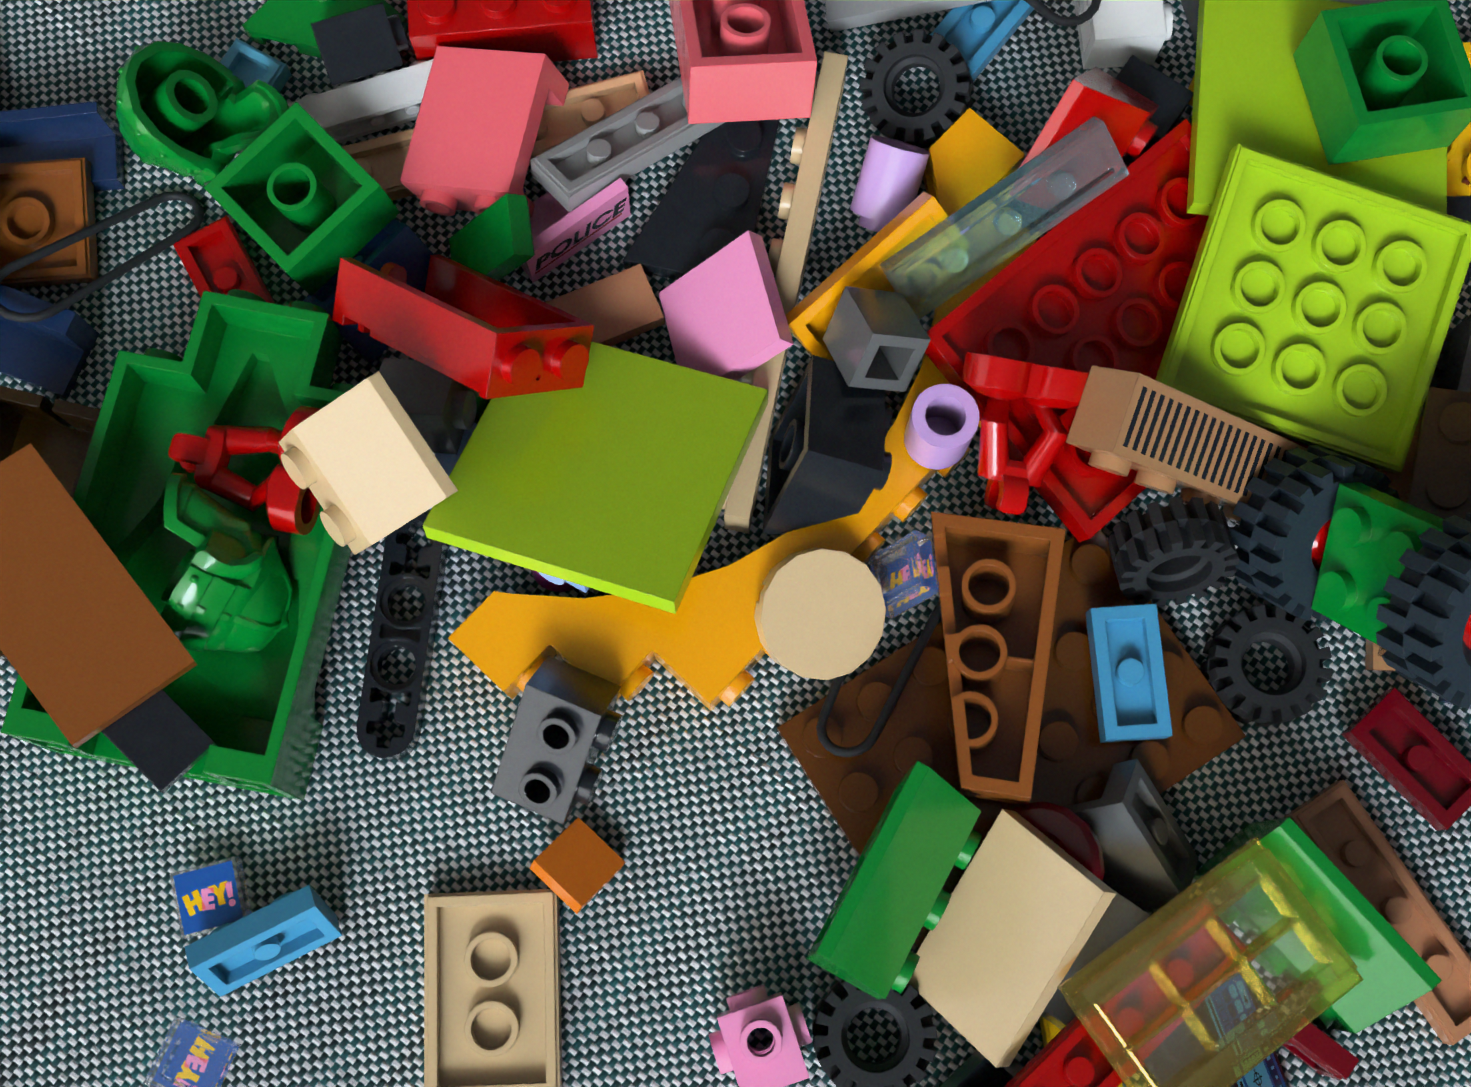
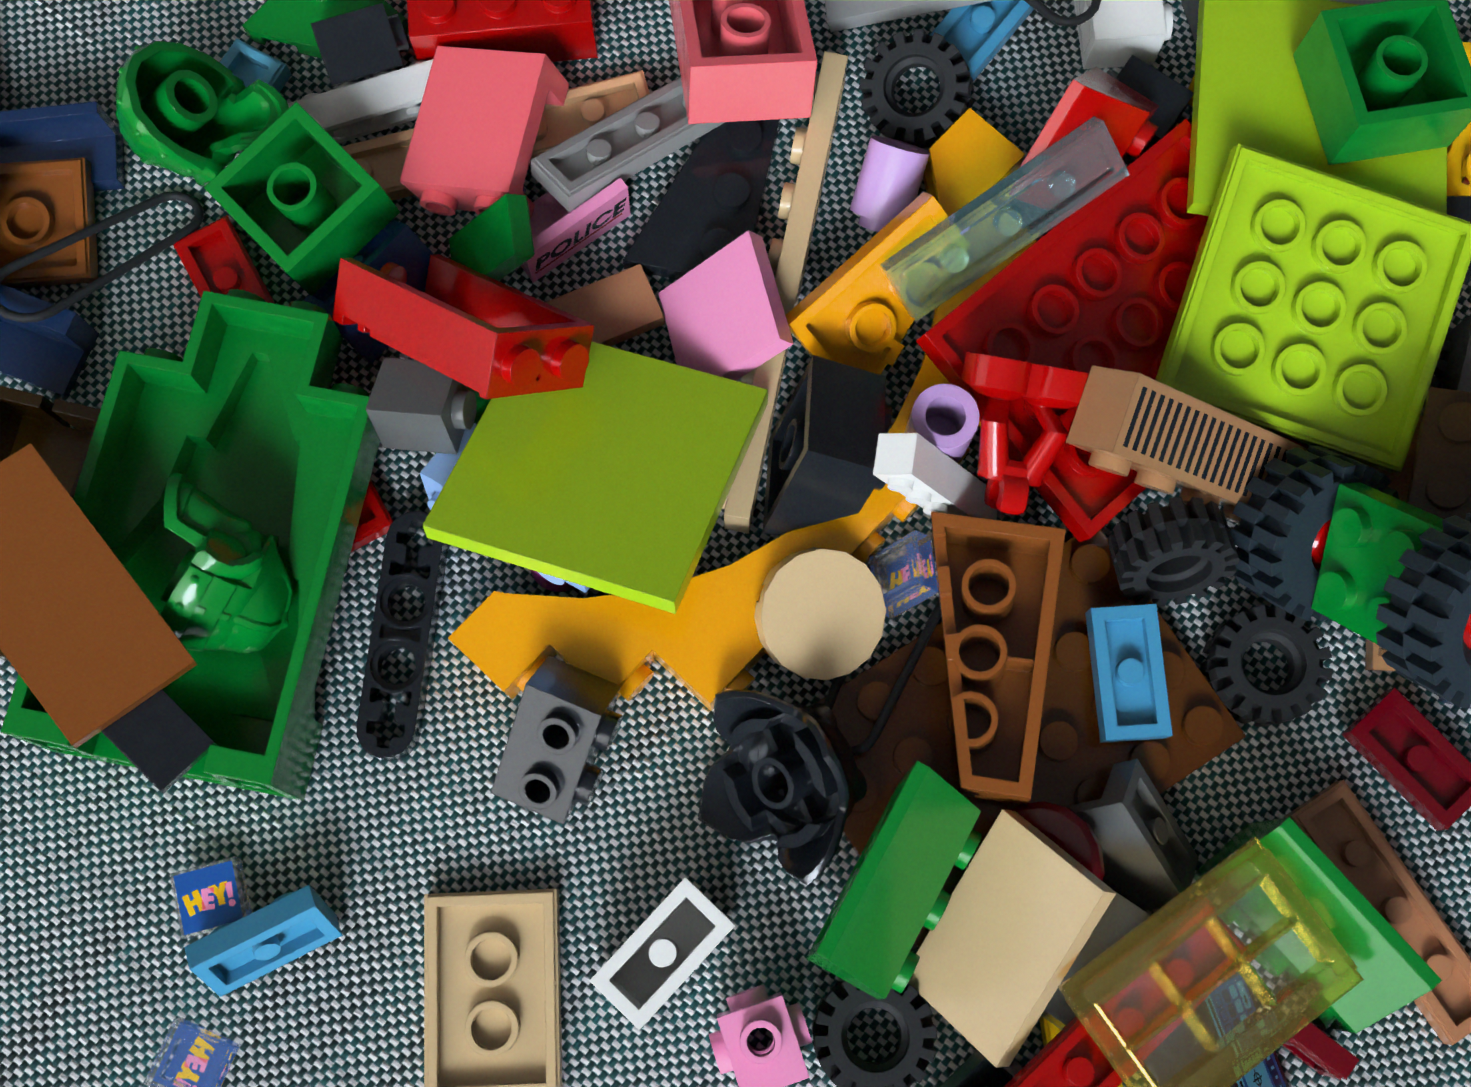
red piece [168,405,321,535] -> none
slope [278,371,458,555] -> none
orange tile [529,817,626,914] -> none
dark grey brick [822,286,931,392] -> none
none -> white brick [589,877,736,1030]
none -> black brick [698,690,867,885]
none -> white piece [873,433,998,520]

